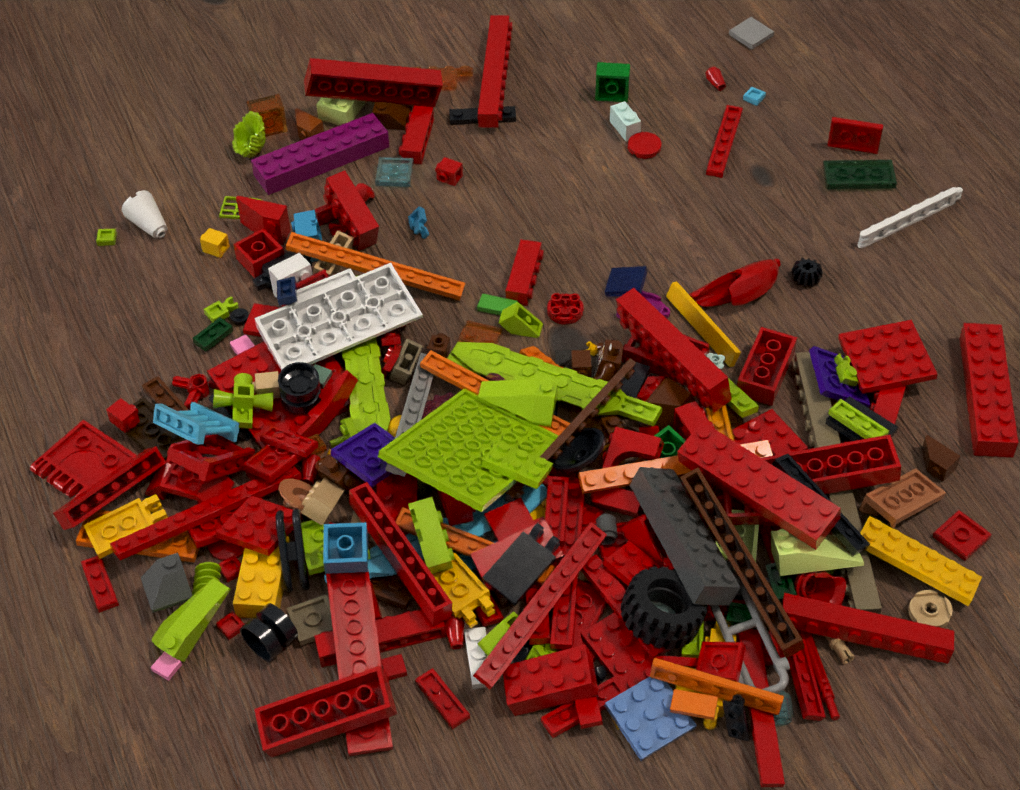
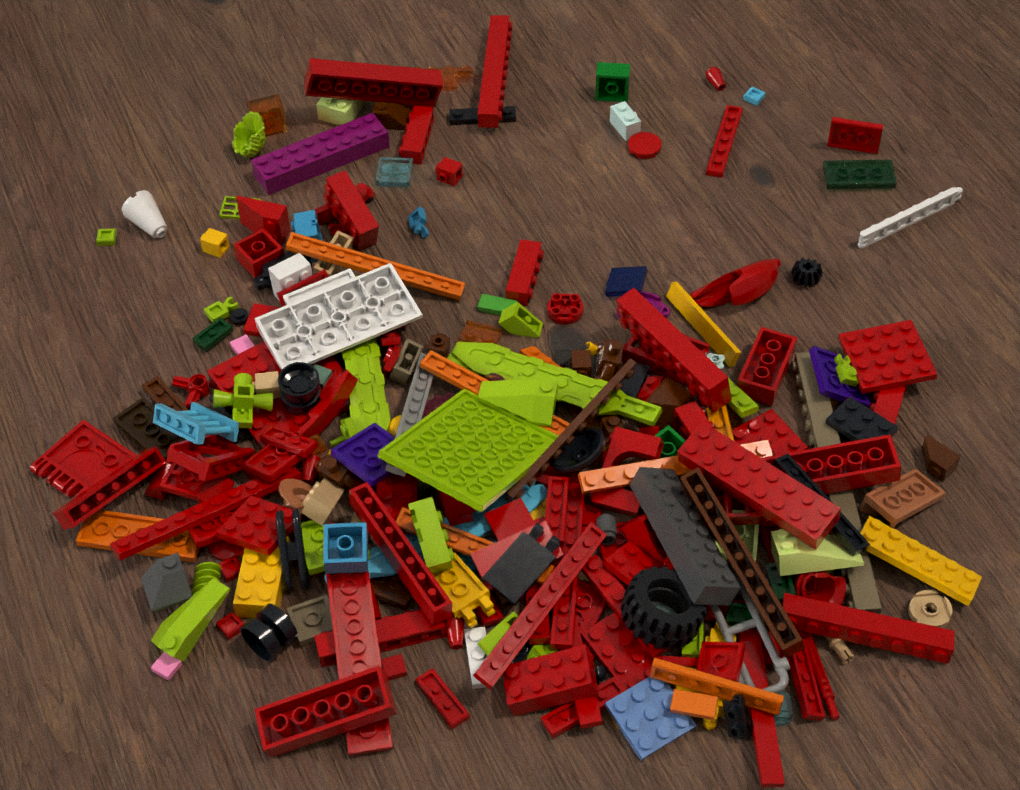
red tile [81,555,119,613] -> none
yellow tile [83,494,168,559] -> none
red brick [106,398,140,433] -> none
dark blue plate [277,276,298,306] -> none
dark orange slope [295,108,324,140] -> none
lime plate [481,441,553,489] -> none
light grey tile [729,17,774,49] -> none
lime tile [828,399,889,439] -> none
red tile [932,510,992,561] -> none
red brick [960,323,1018,458] -> none

